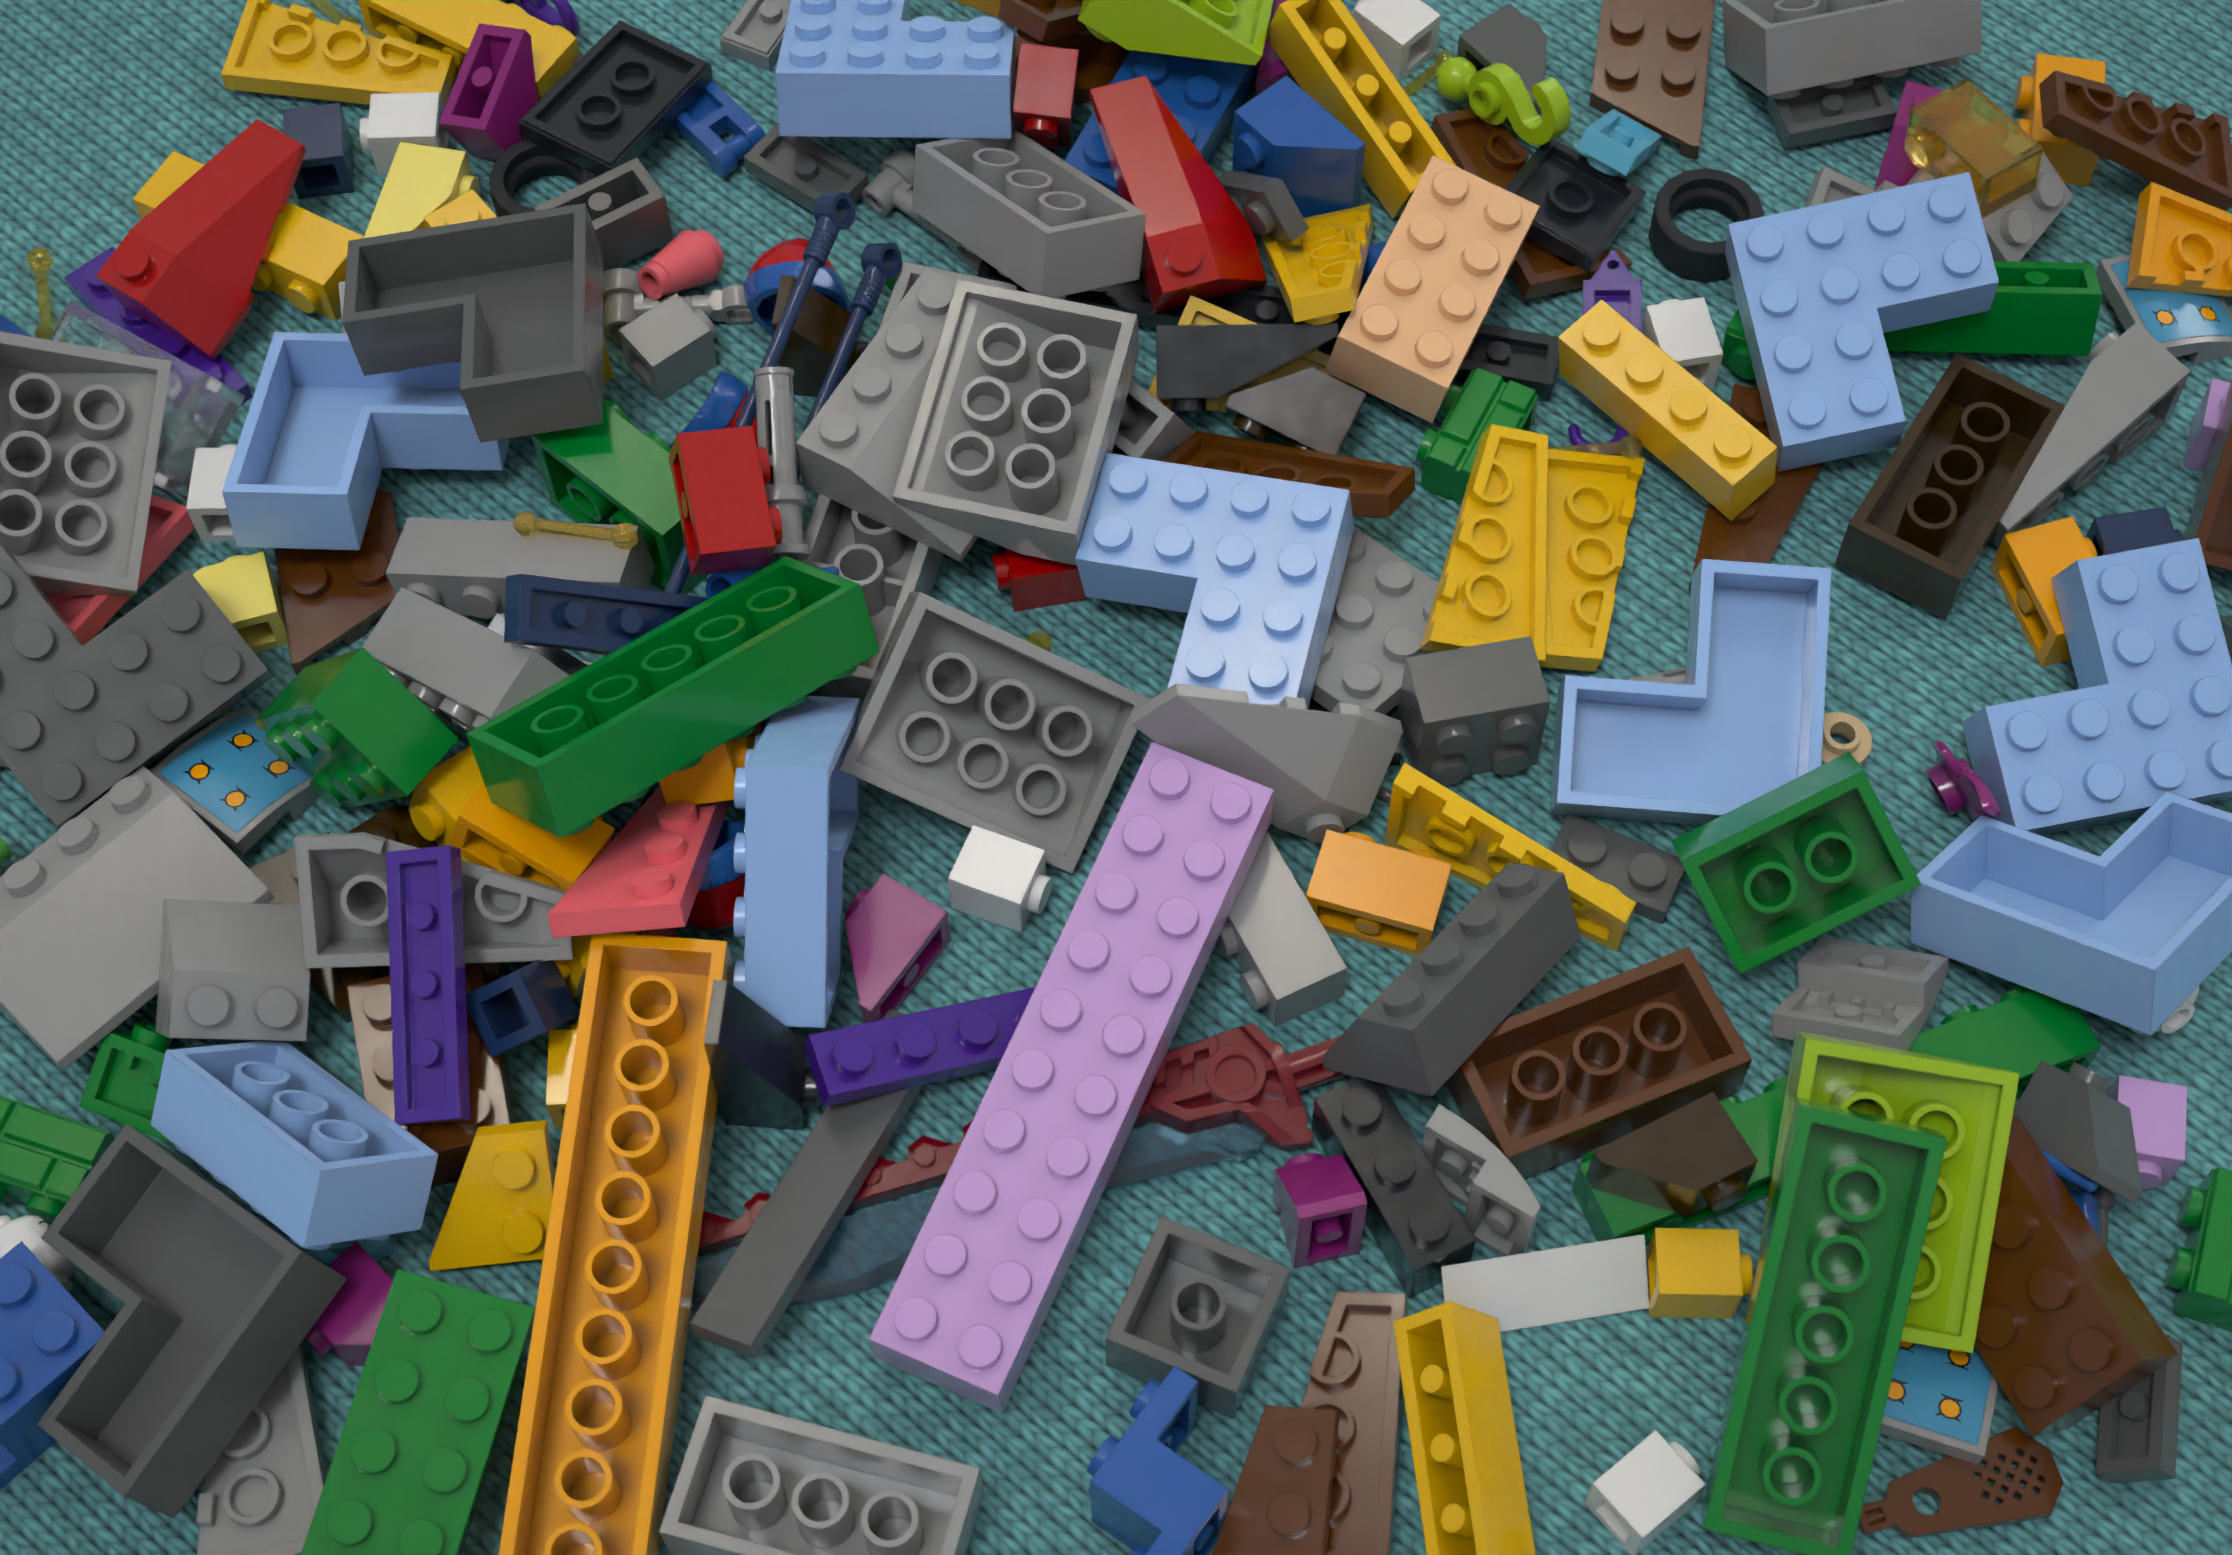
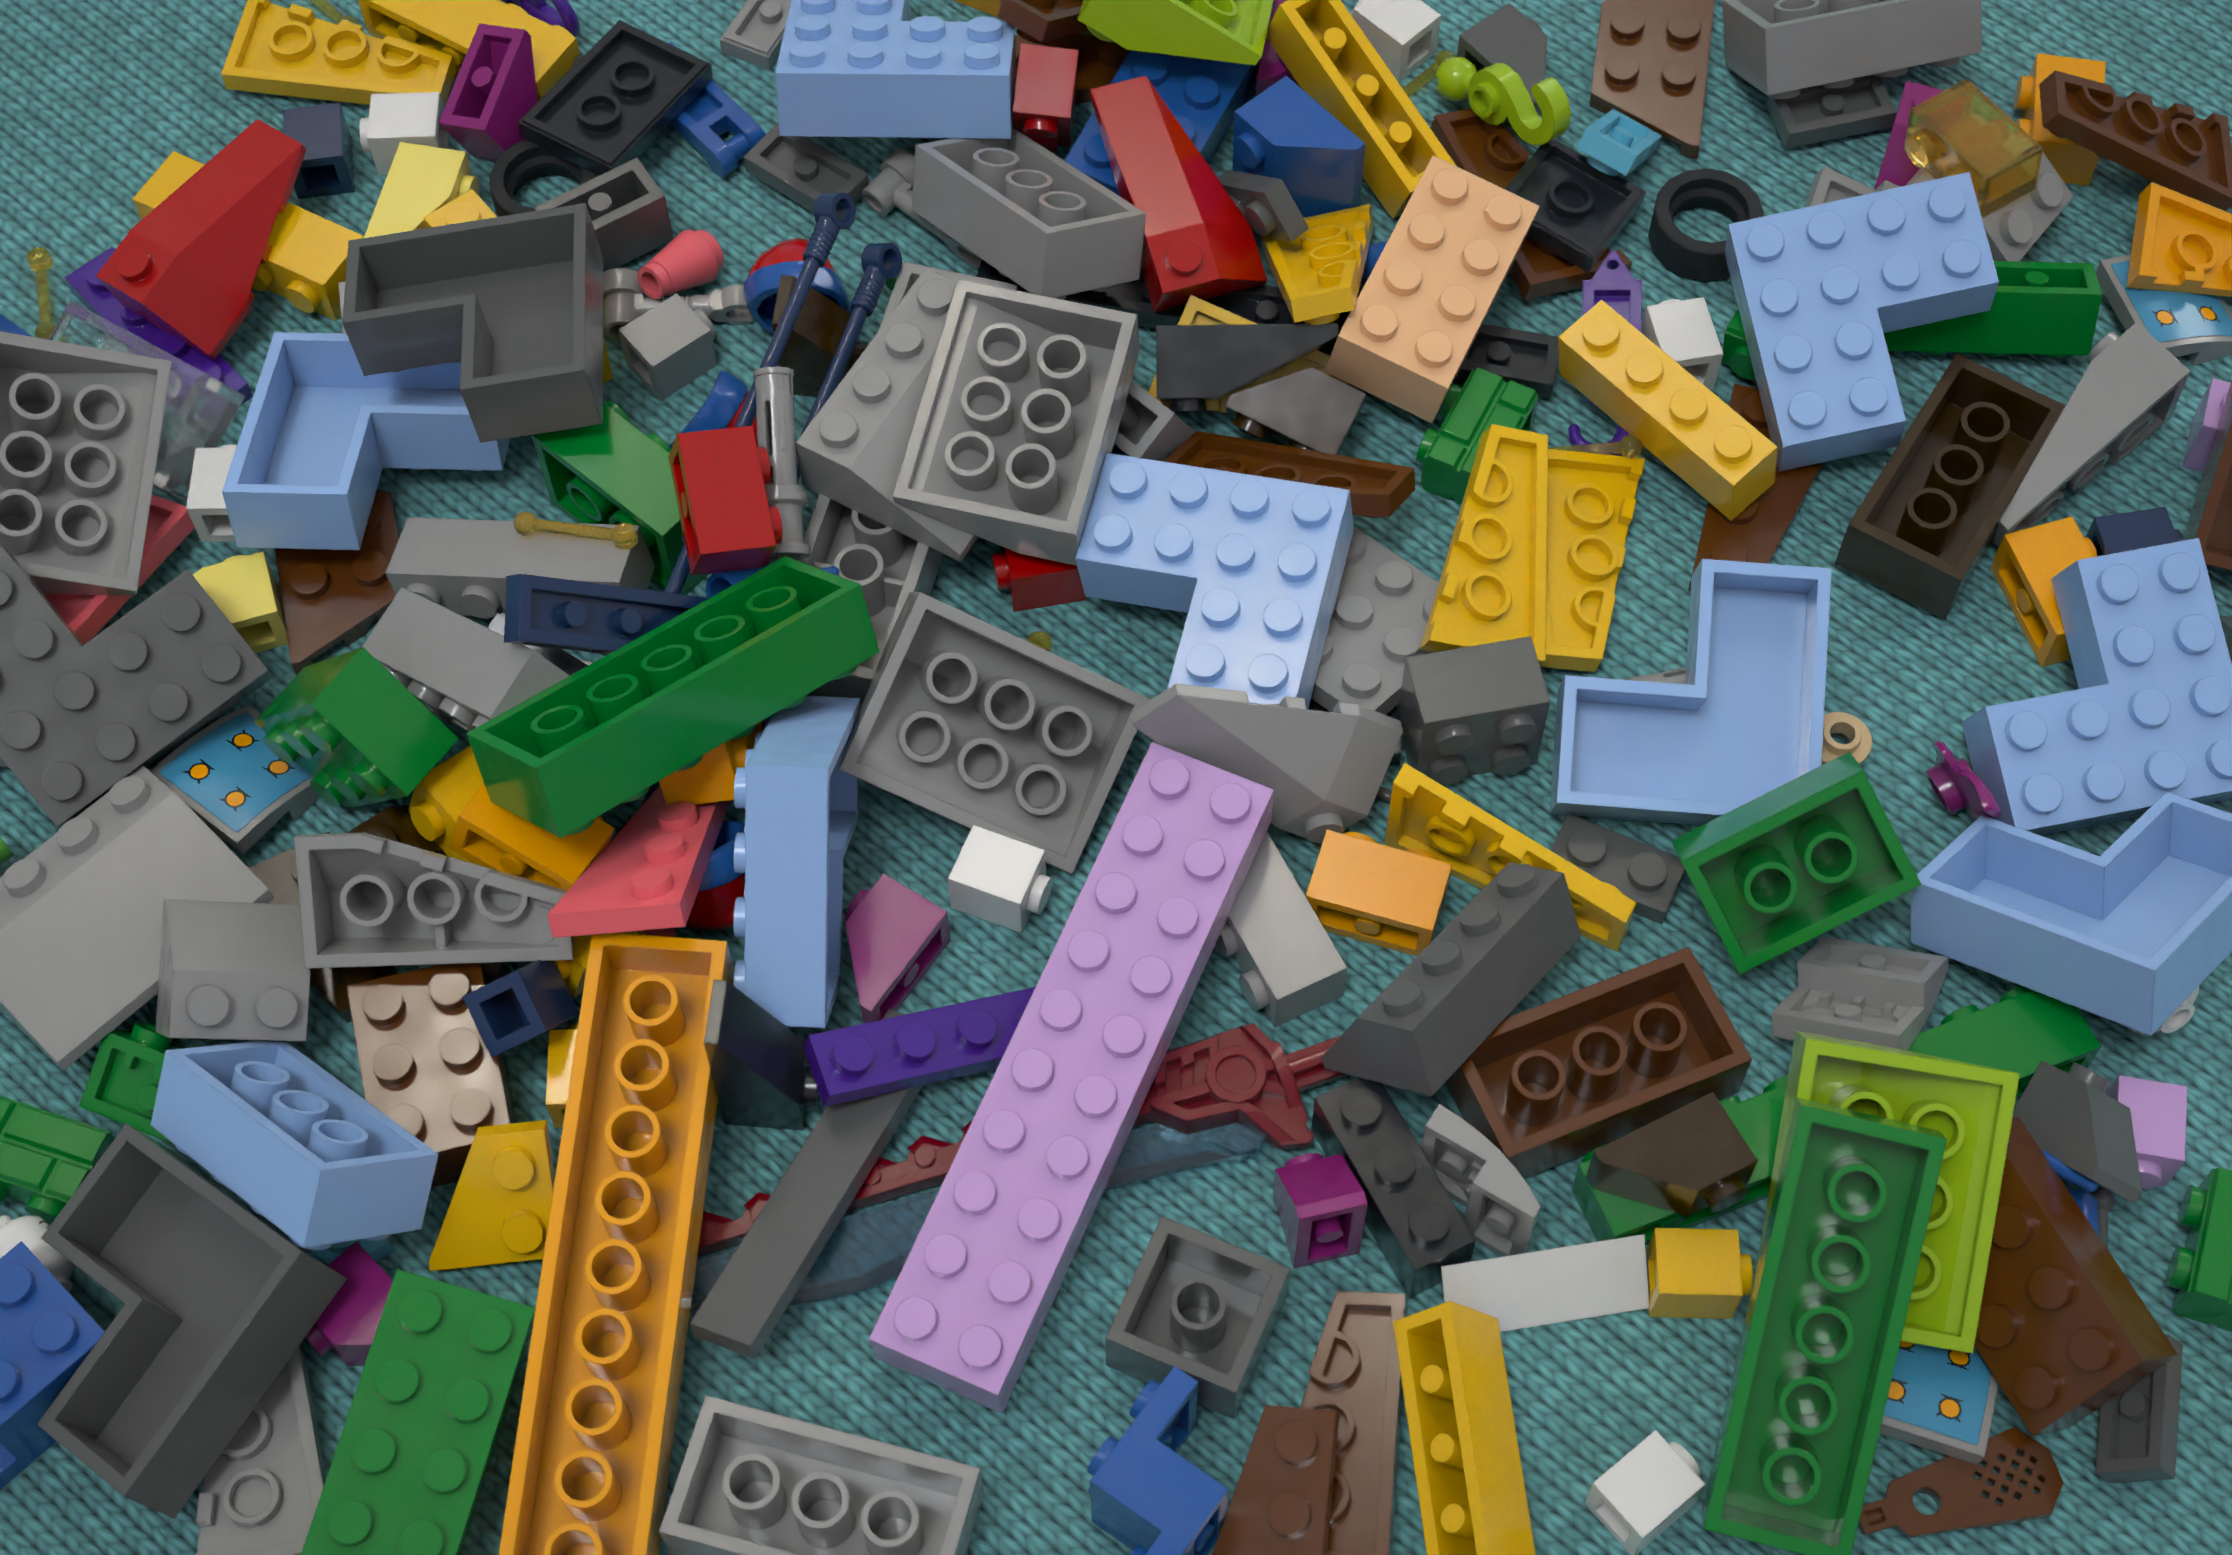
dark purple plate [386,845,471,1126] -> none

